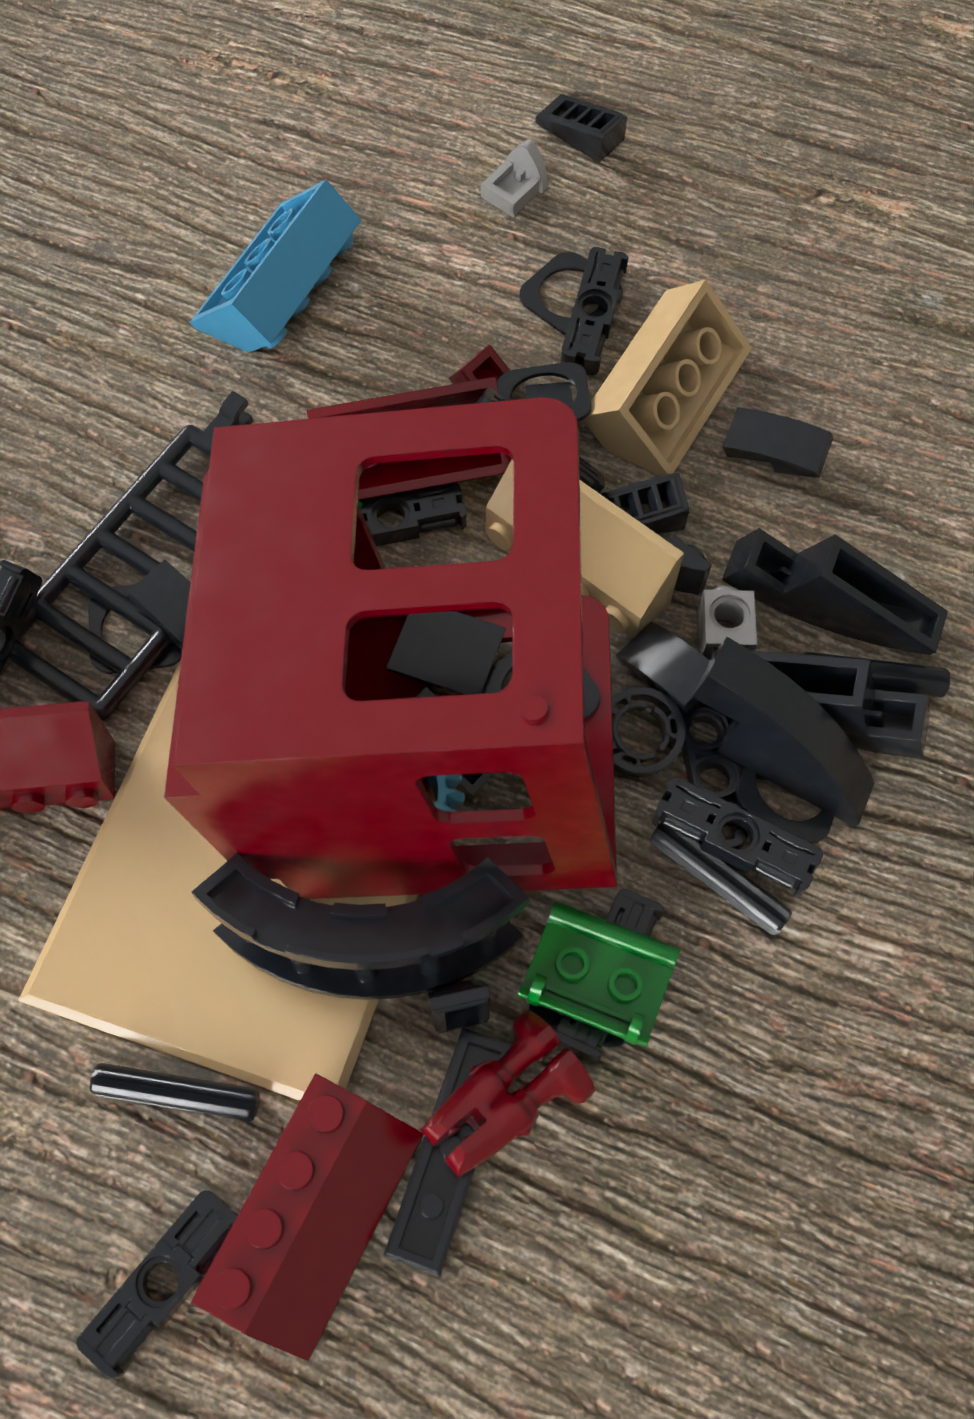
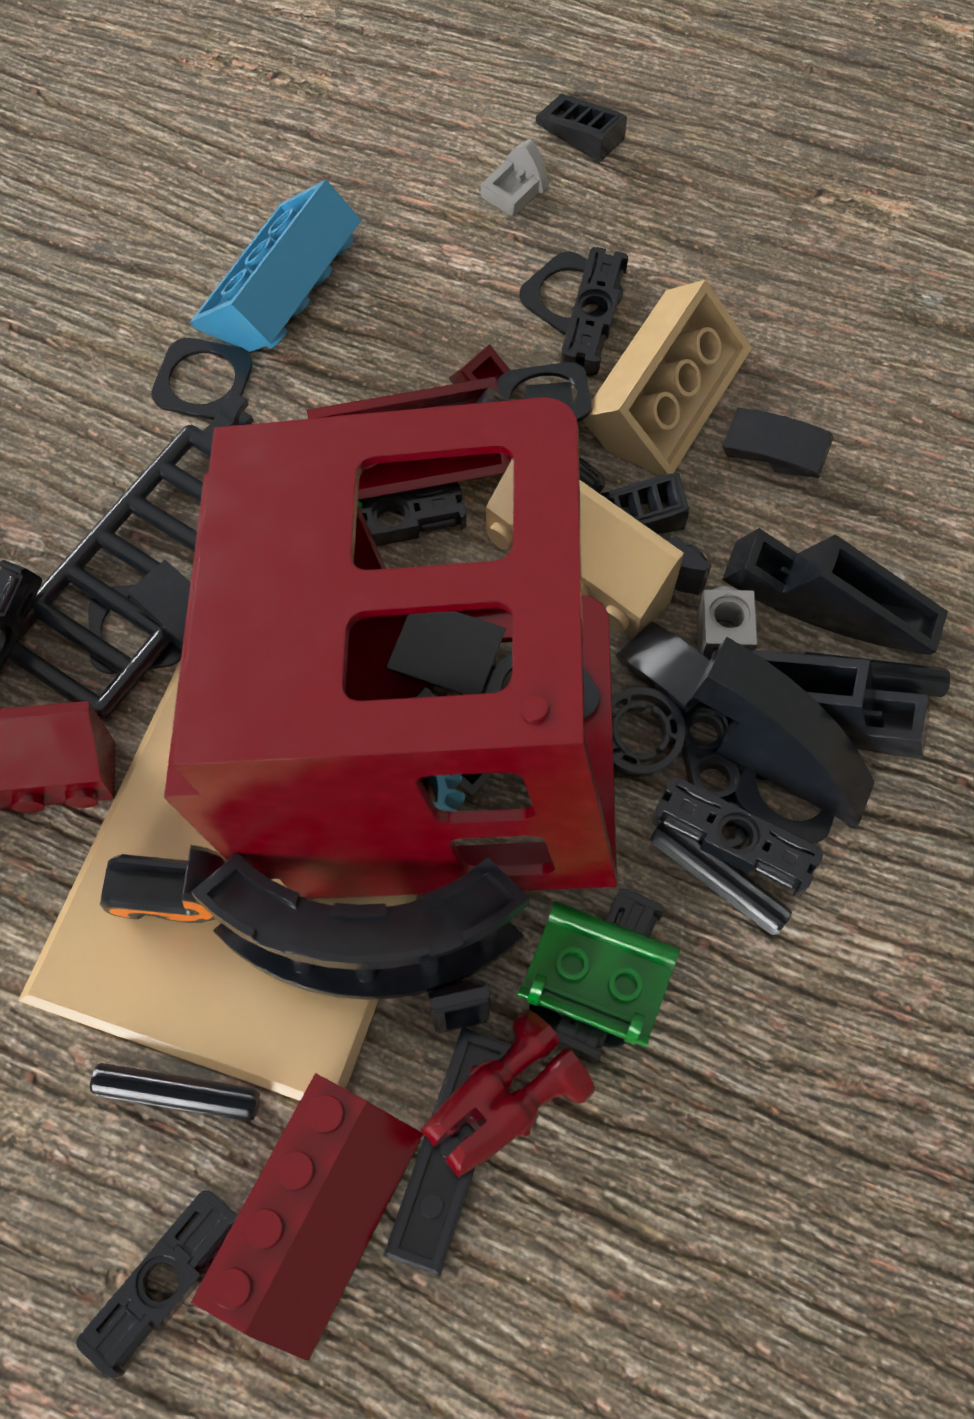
none -> black animal [100,845,227,923]
none -> black piece [151,338,252,420]

